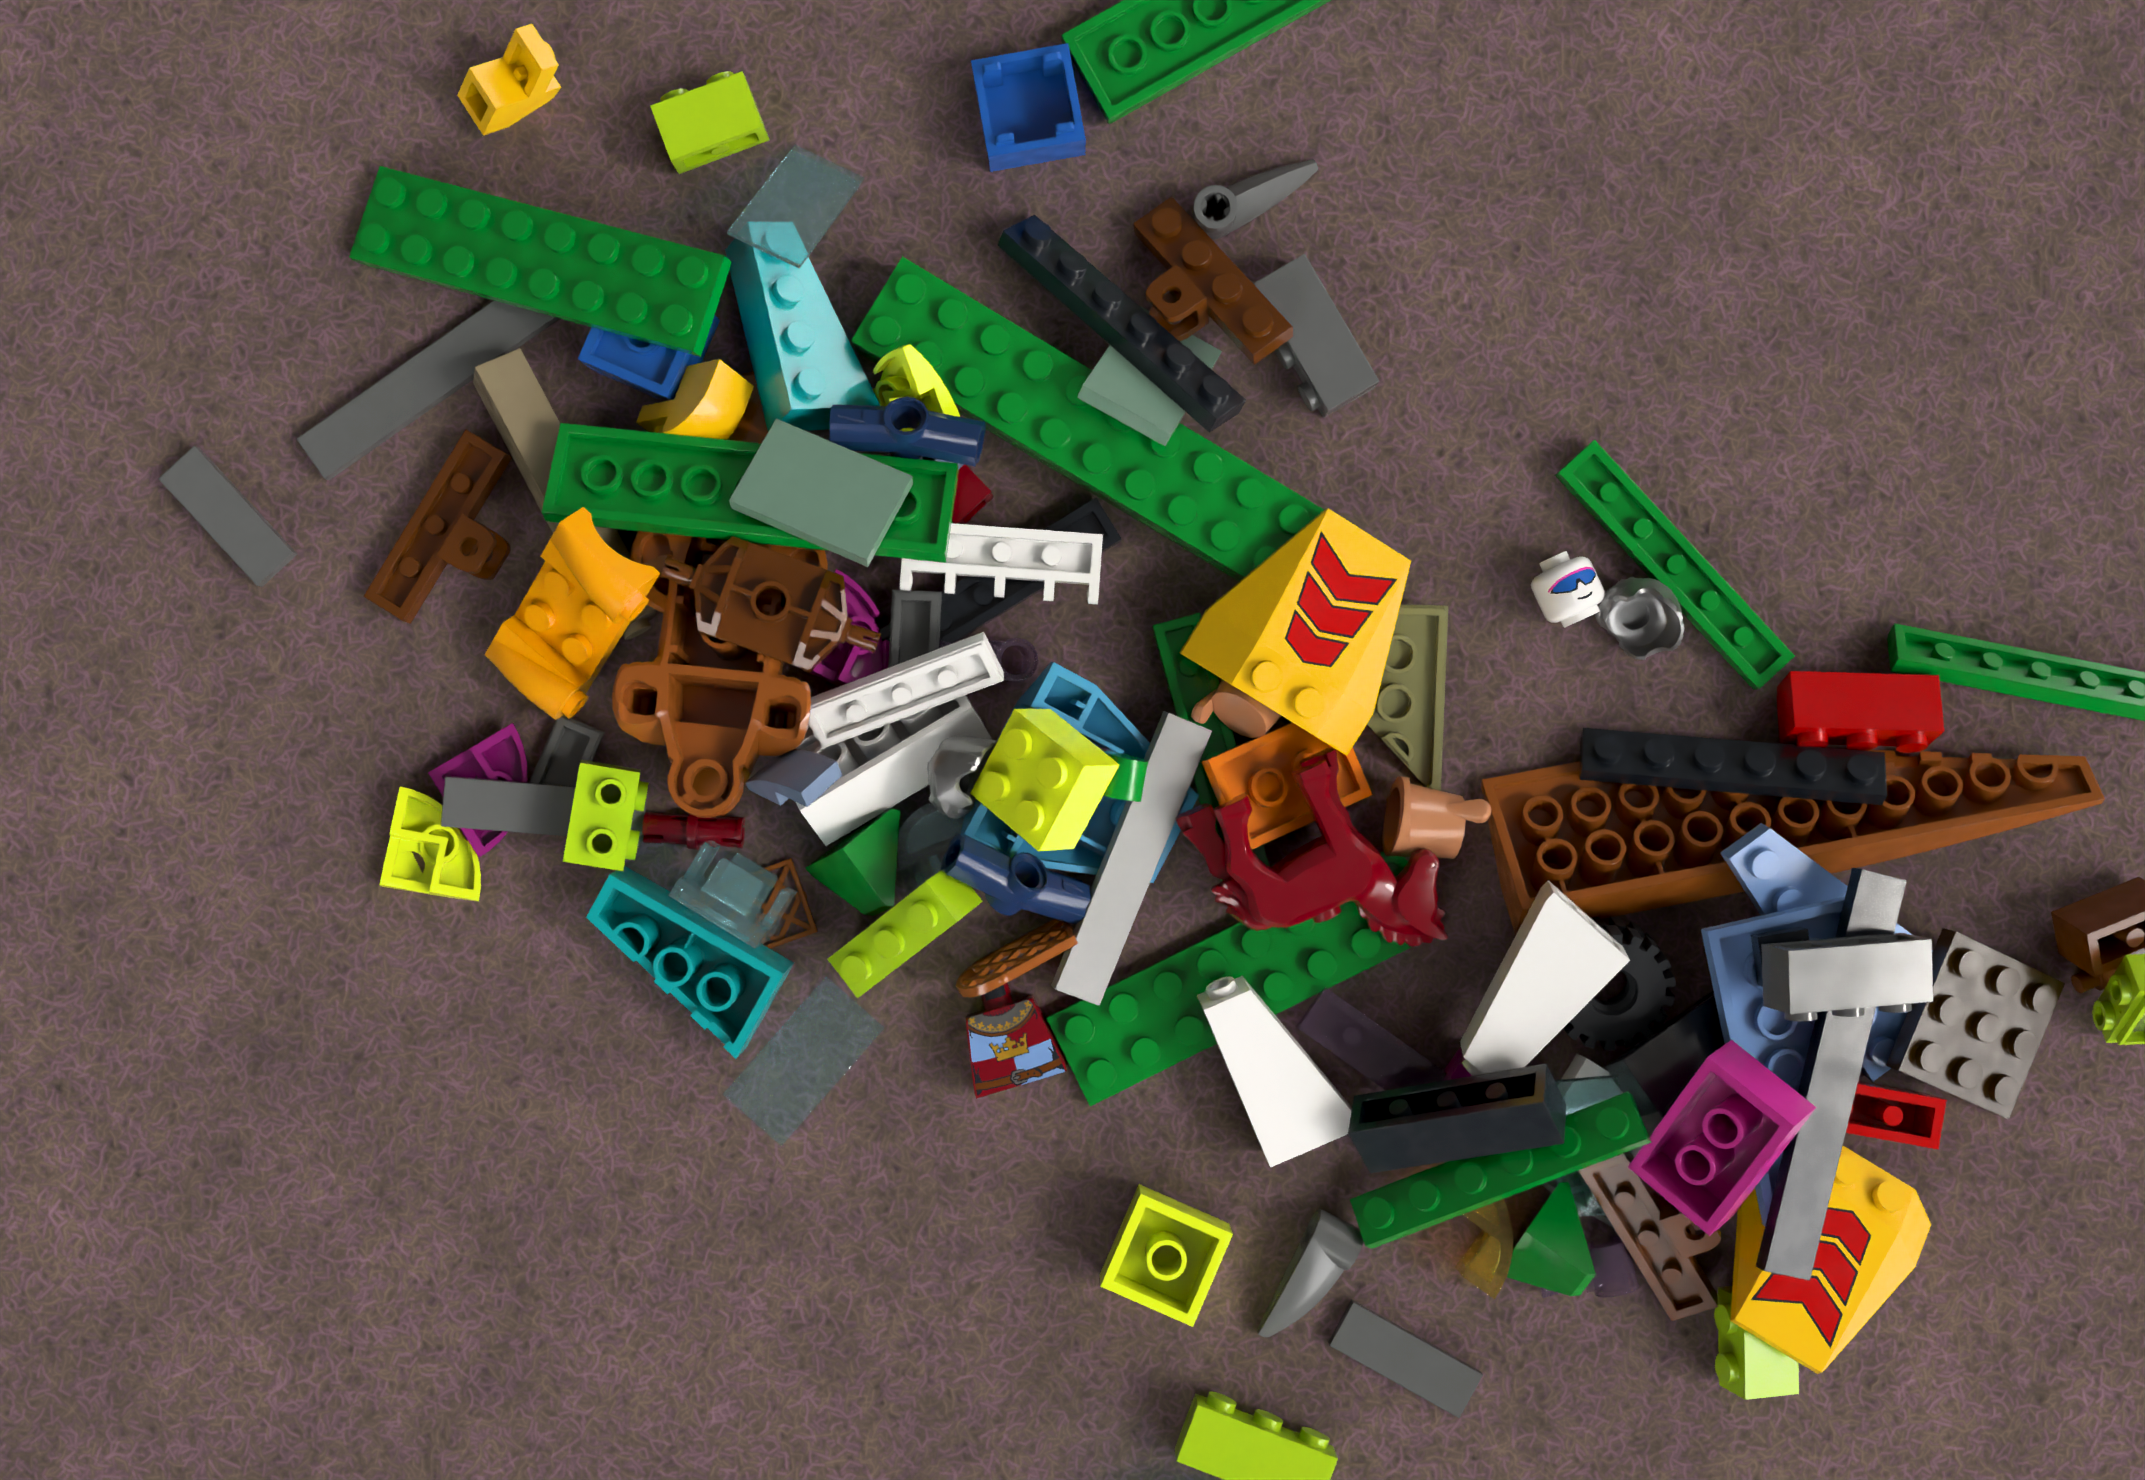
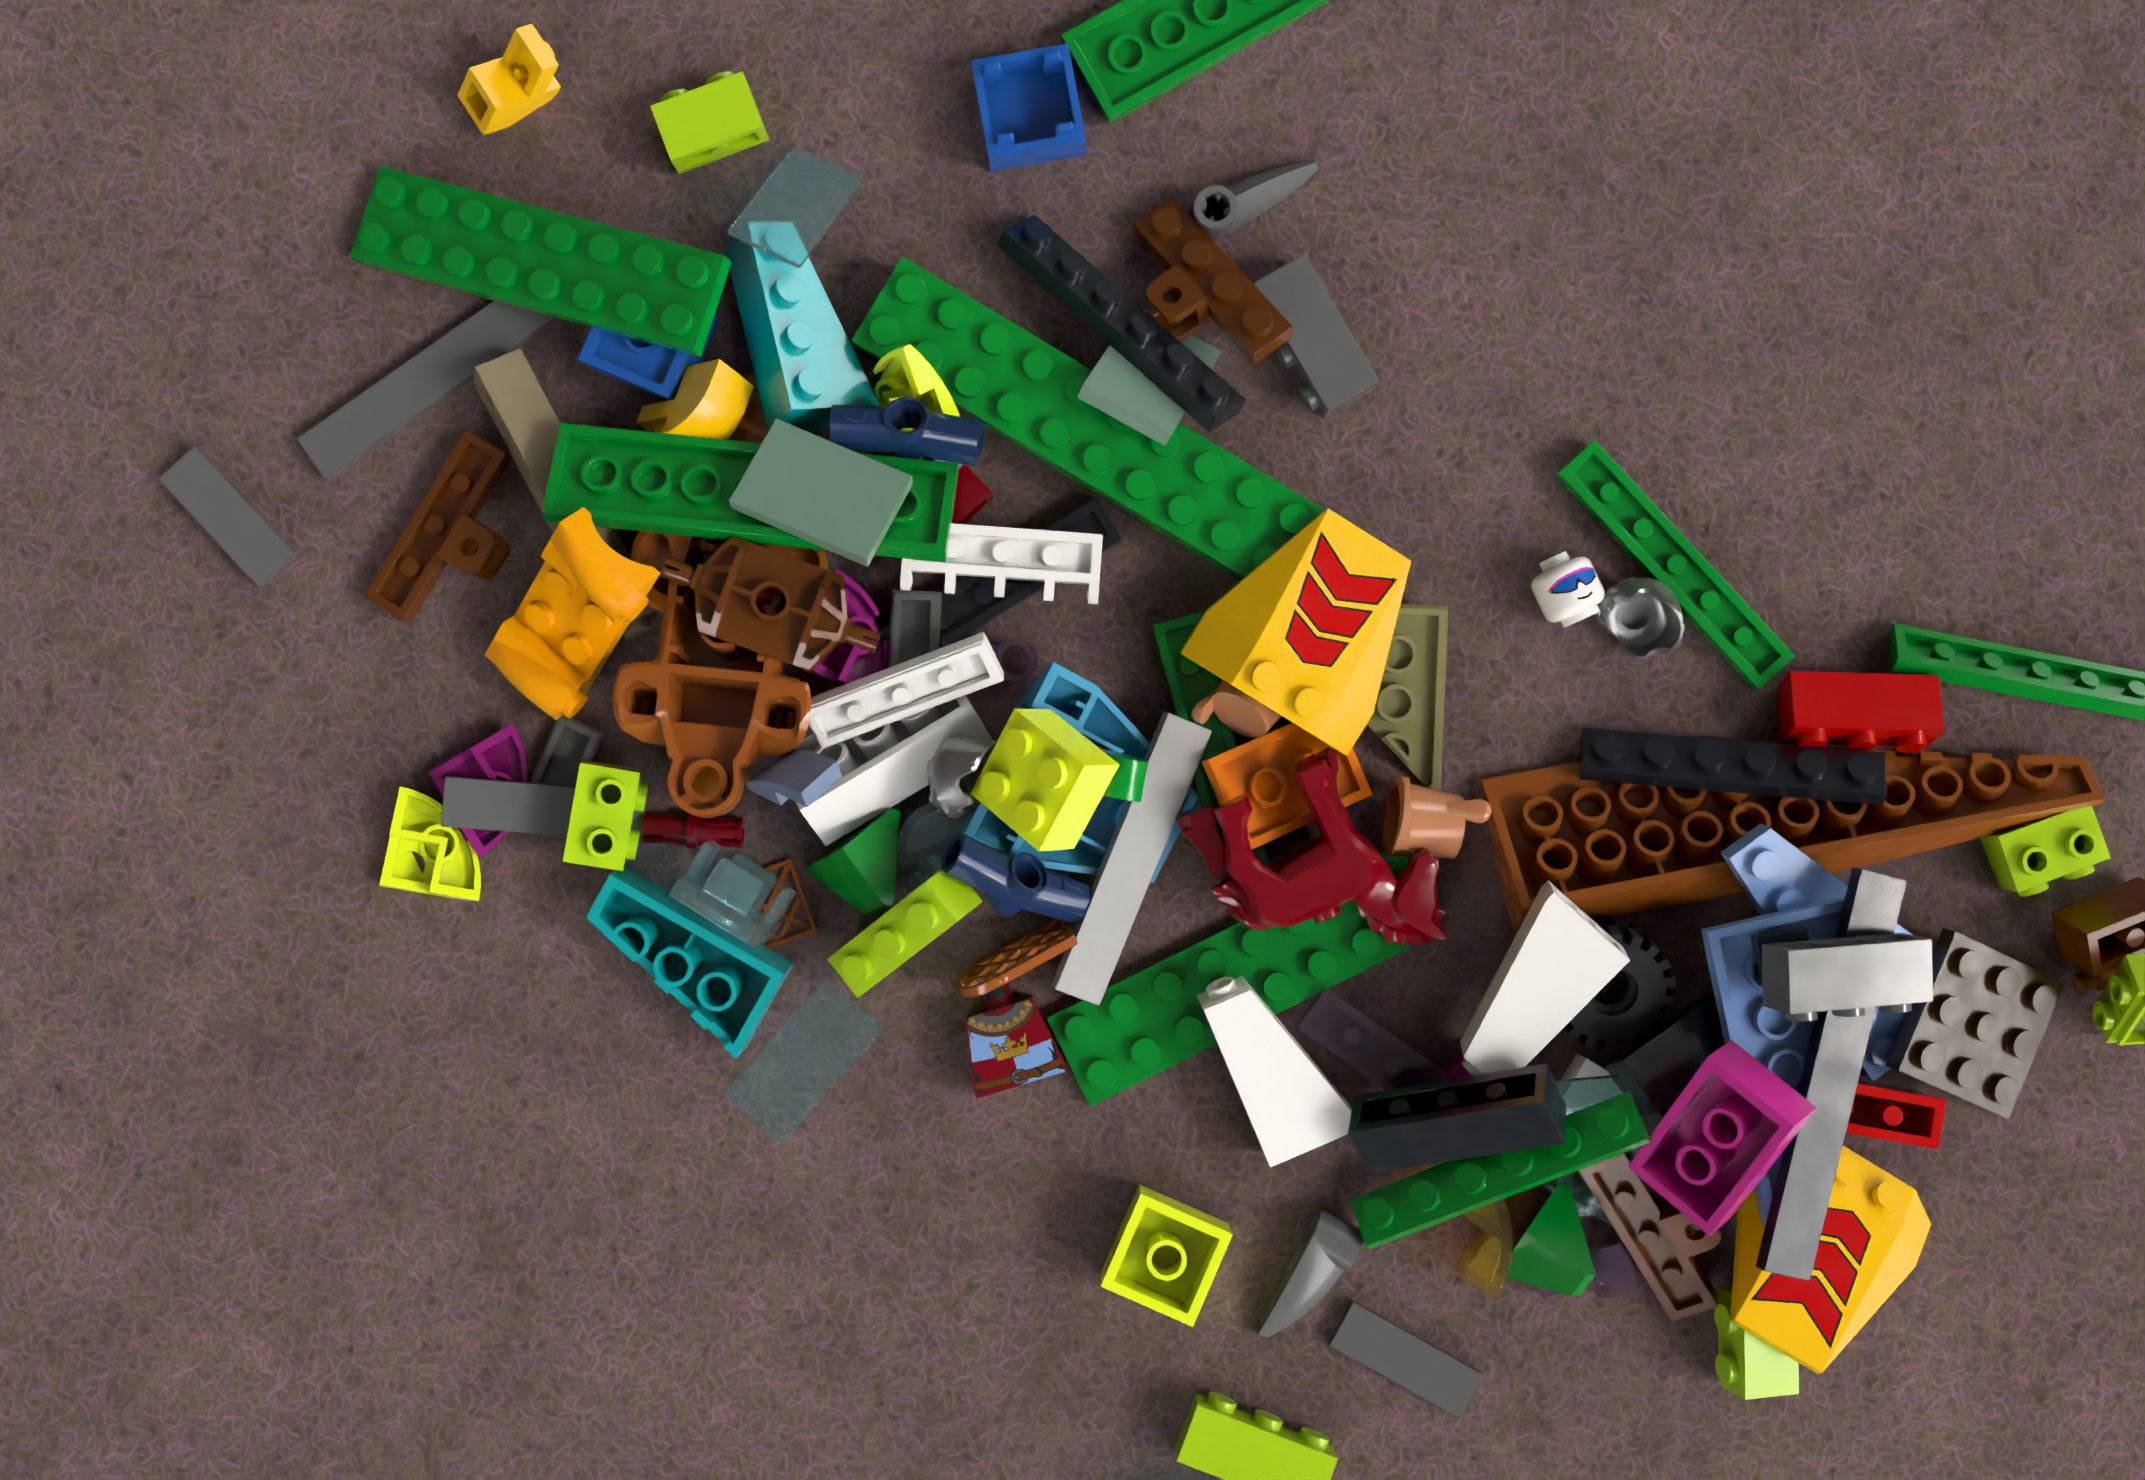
none -> lime brick [1980,806,2111,897]

